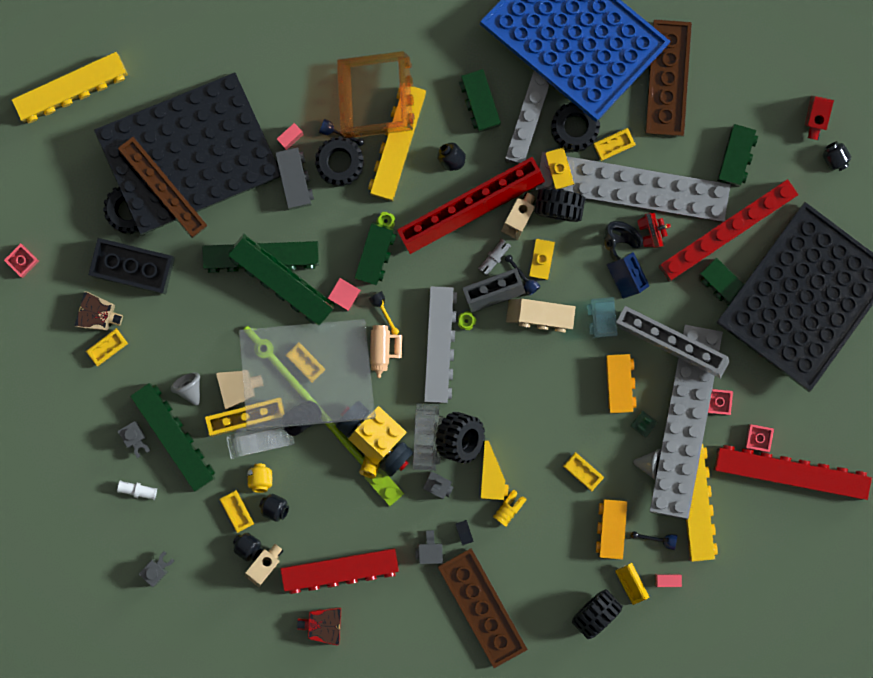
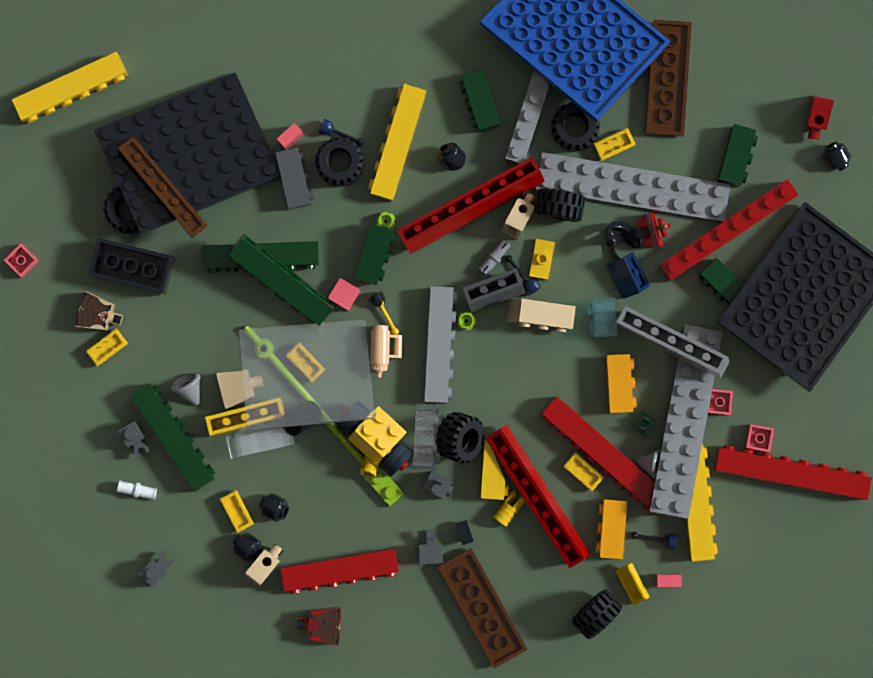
yellow head [247,463,272,493] -> none
clear orange window [337,51,415,138] -> none
yellow plate [545,147,574,189] -> none
none -> red brick [485,424,590,569]
none -> red brick [541,396,659,516]

